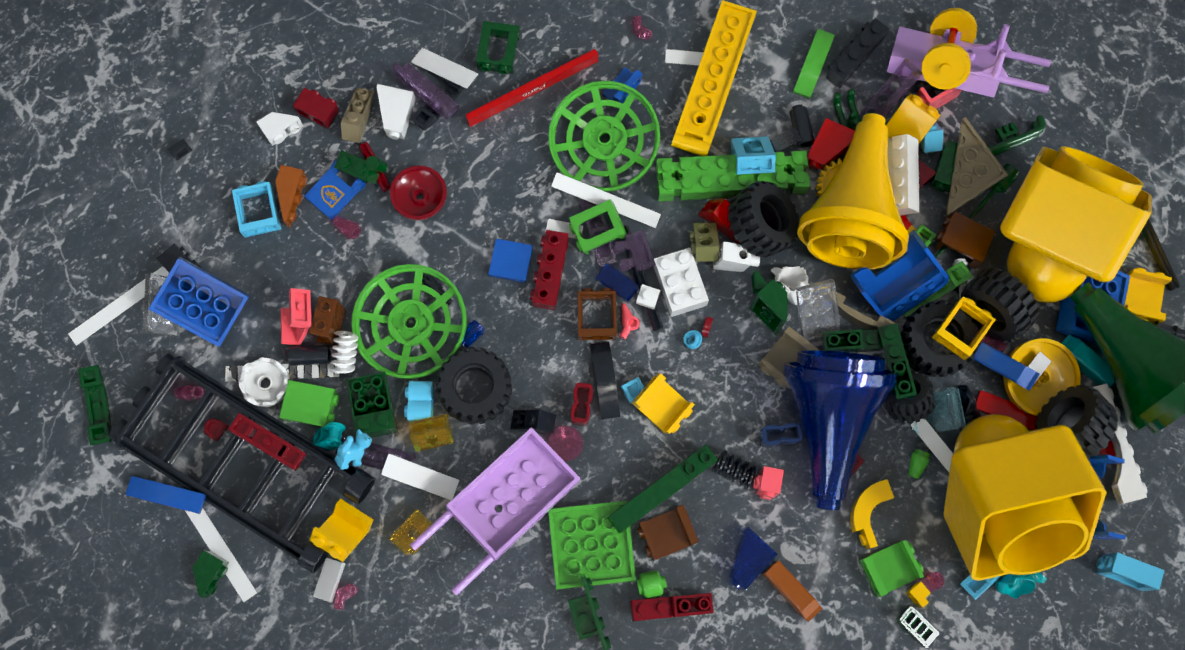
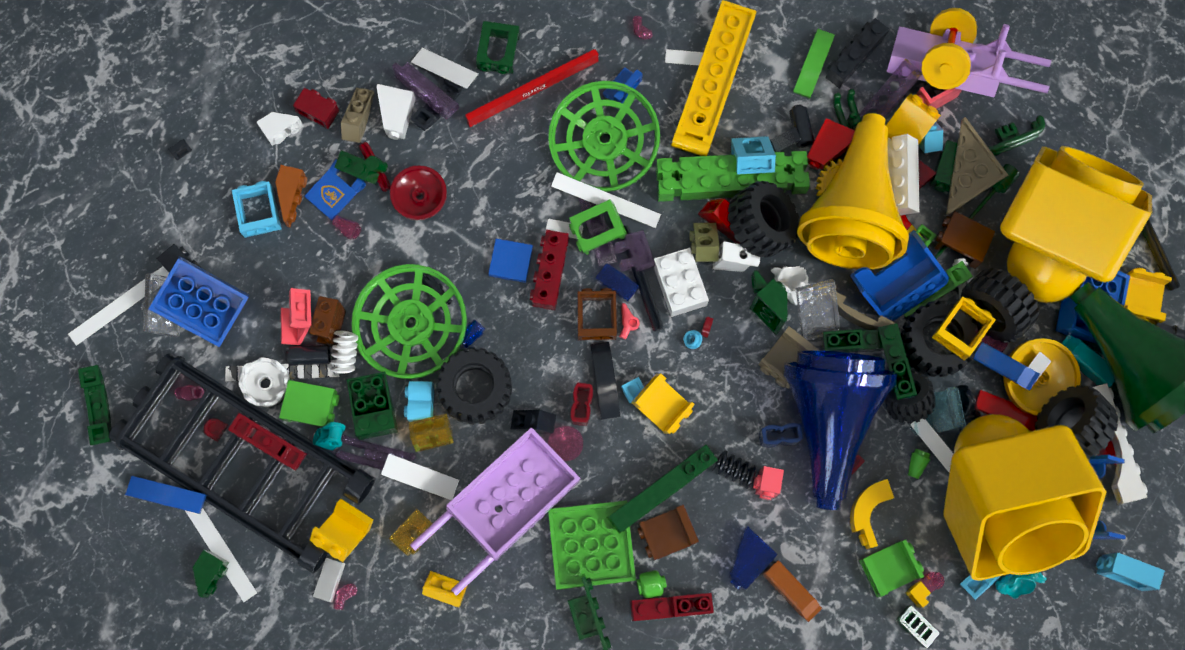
medium azure animal [334,429,372,470] -> none
white plate [636,284,660,309] -> none
none -> yellow slope [422,571,468,607]

